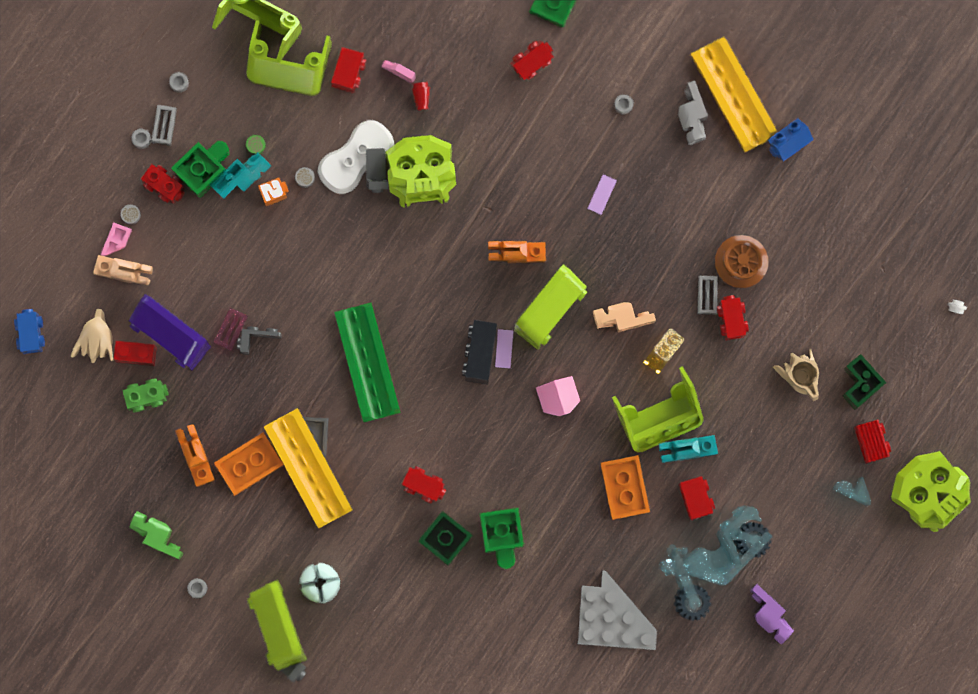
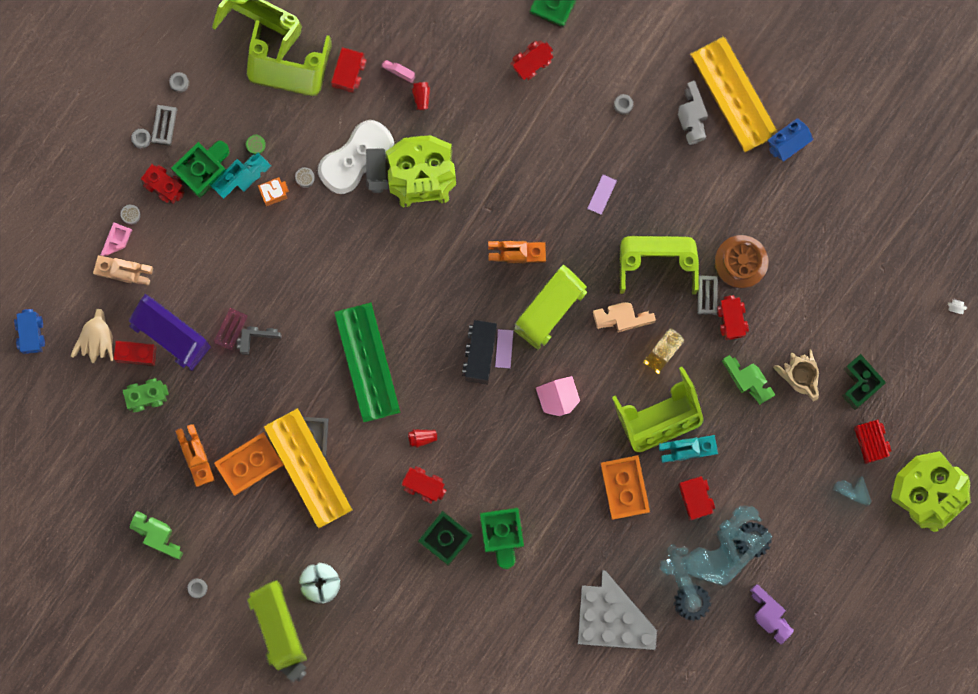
none -> red cone [408,429,437,448]
none -> lime windscreen [620,236,699,295]
none -> bright green plate [722,355,775,405]

